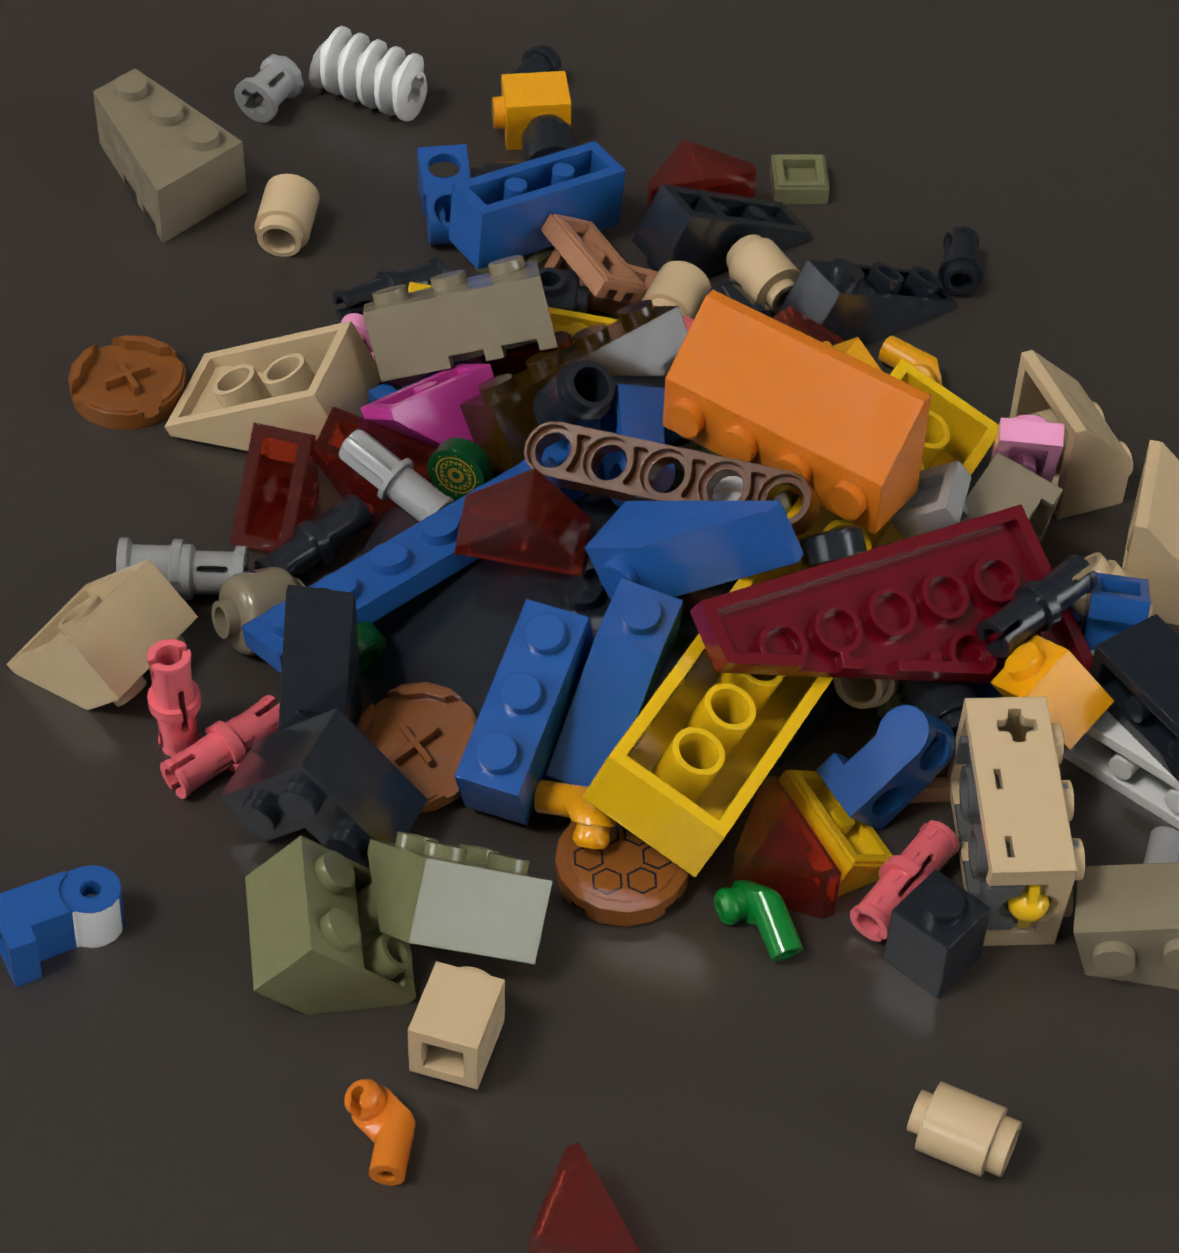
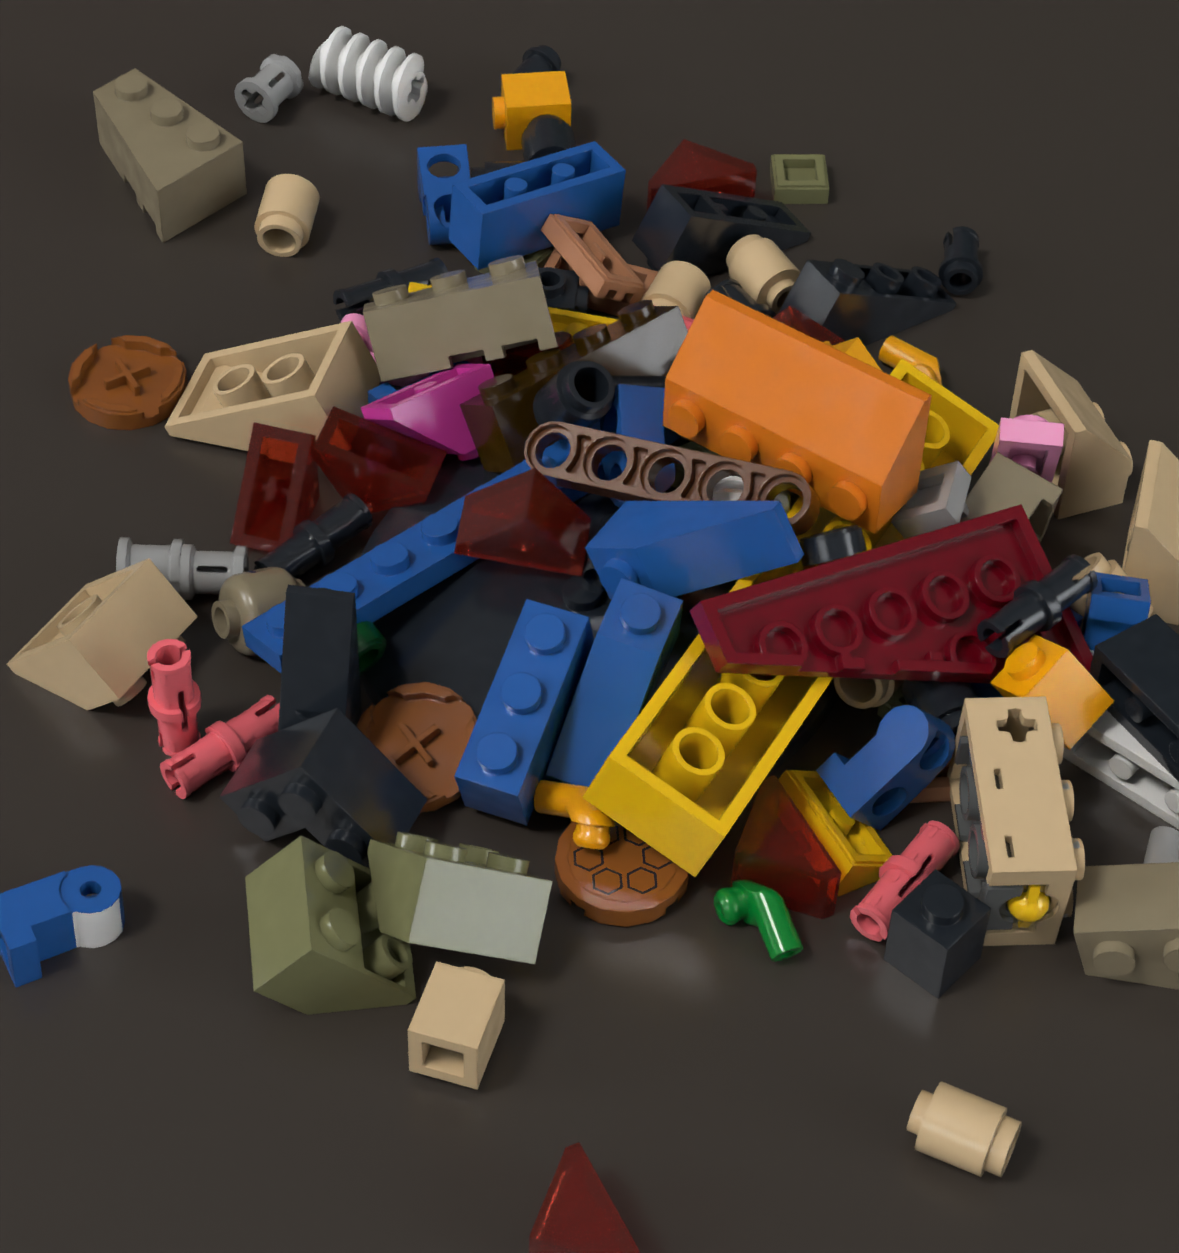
light grey axle [339,429,454,522] -> none
orange arm [344,1079,415,1186] -> none
dark green tile [427,437,493,500] -> none

